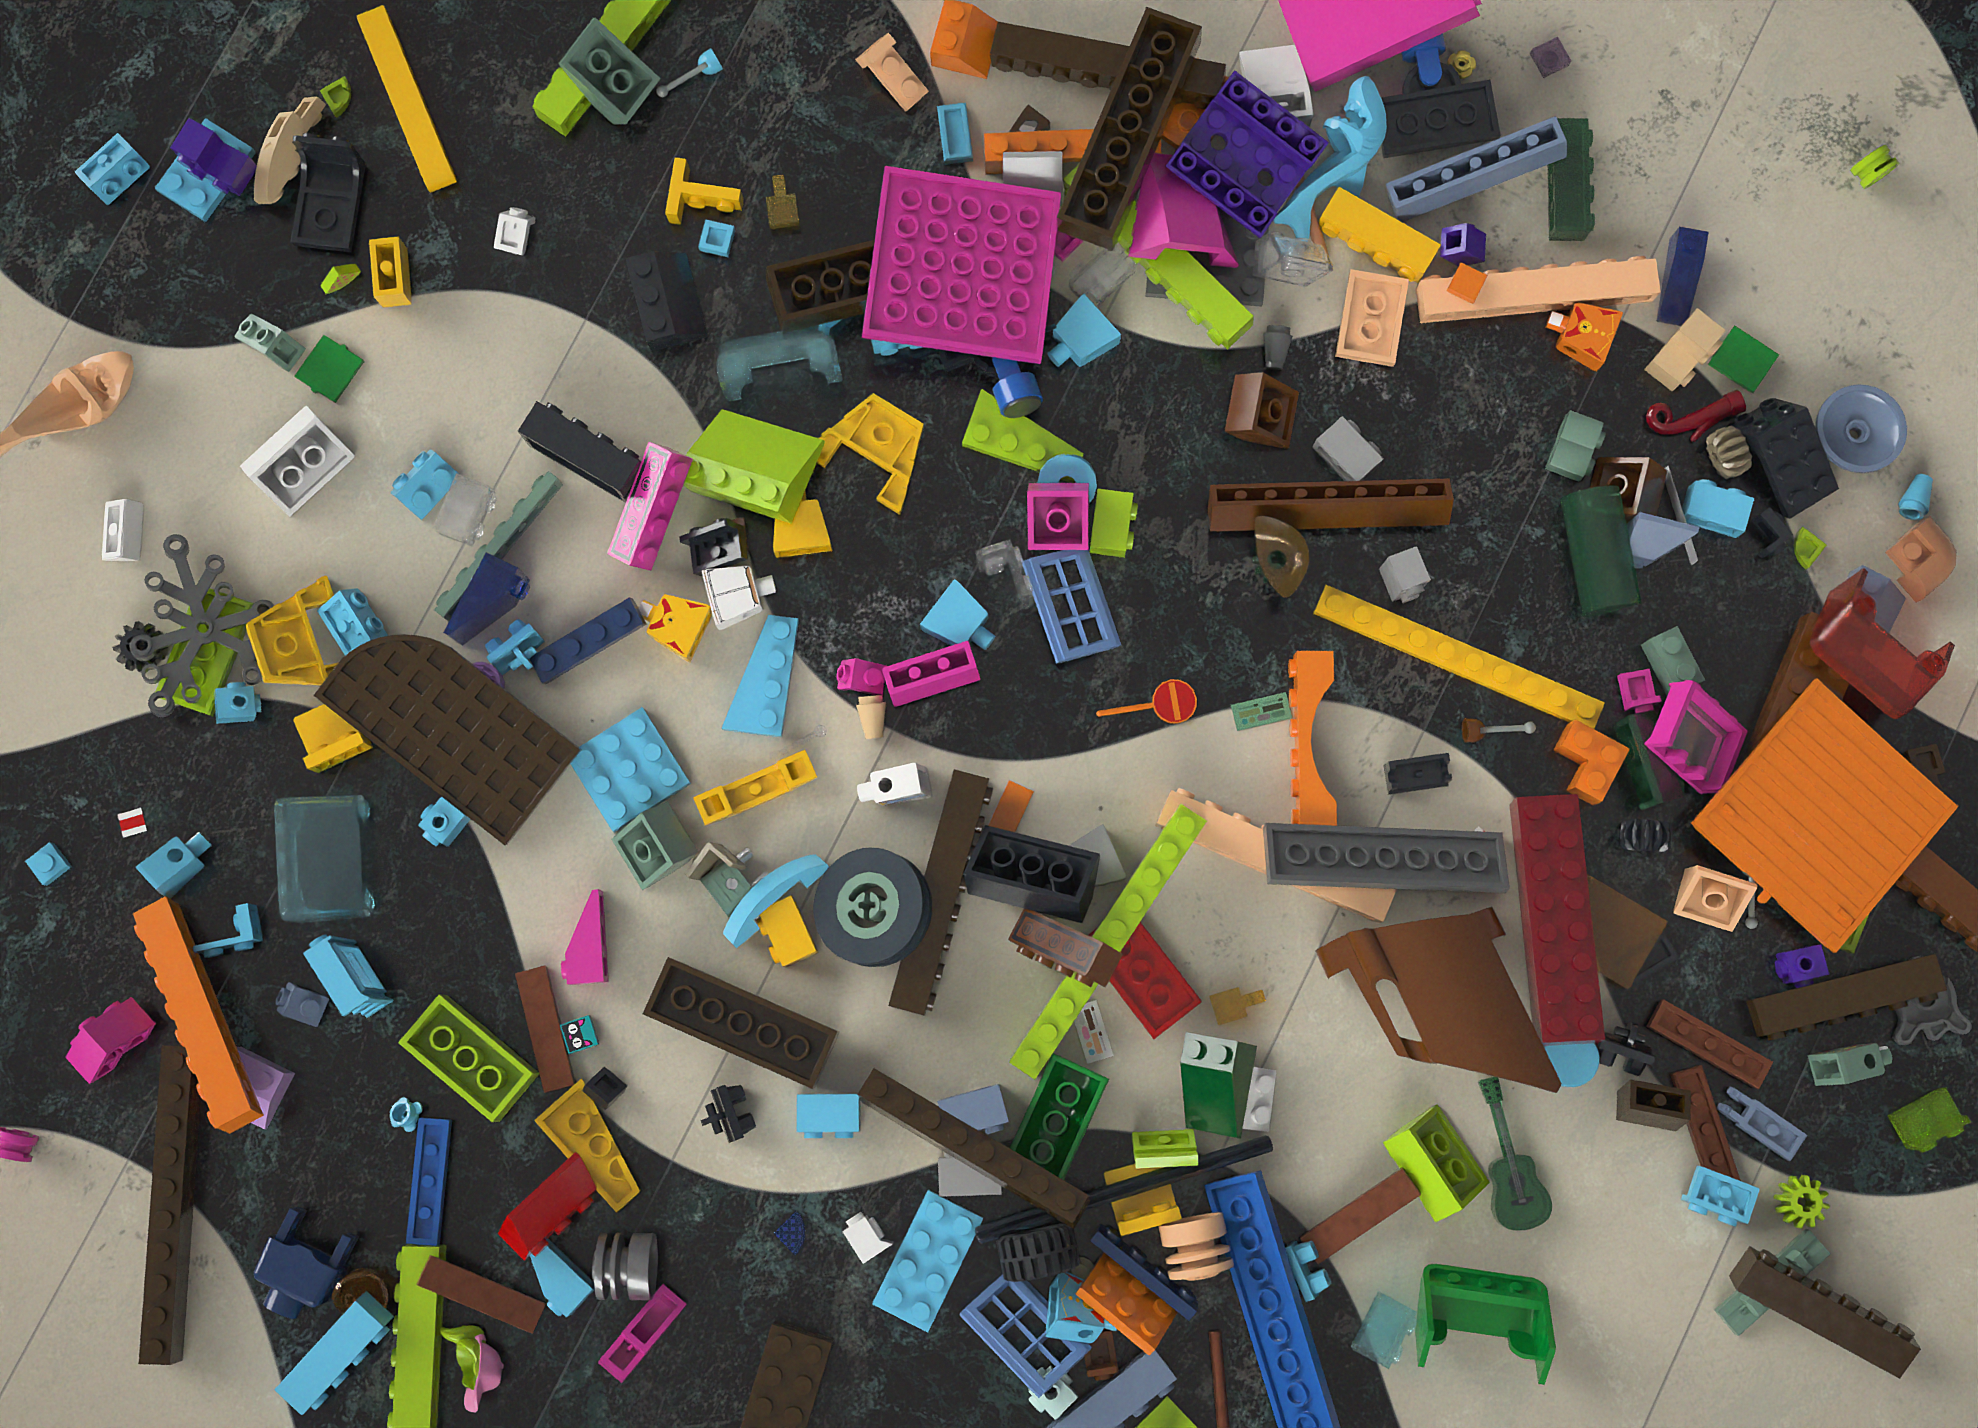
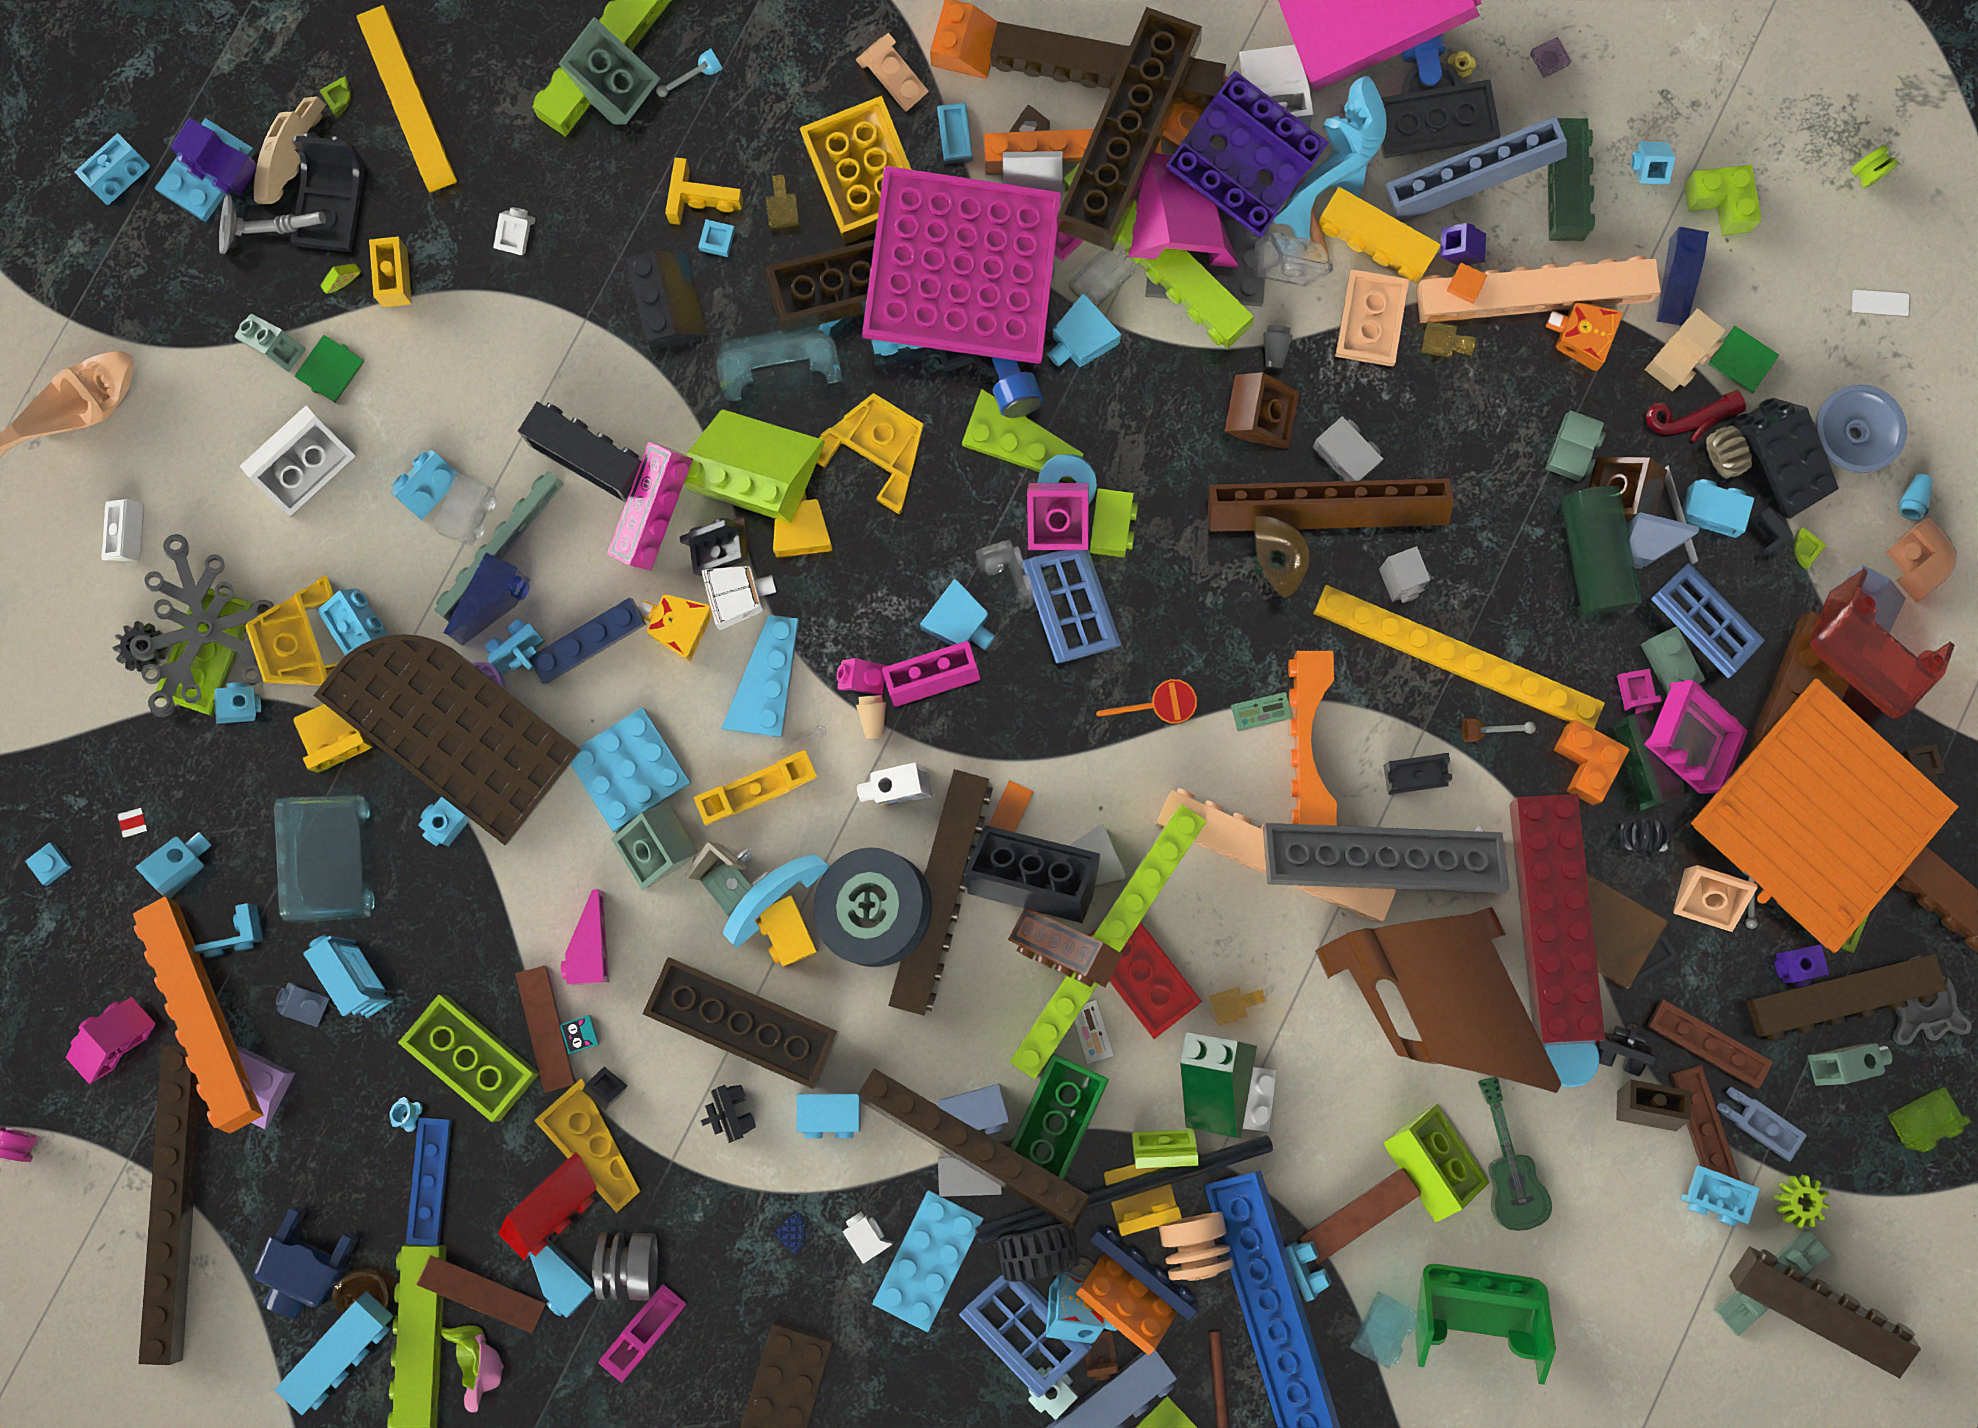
none -> light grey dish [219,194,326,254]
none -> yellow slope [800,96,912,244]
none -> clear yellow plate [1421,321,1476,358]
none -> medium azure brick [1631,141,1675,184]
none -> medium blue piece [1651,562,1764,678]
none -> lime brick [1684,164,1762,236]
none -> white sticker [1852,290,1909,316]

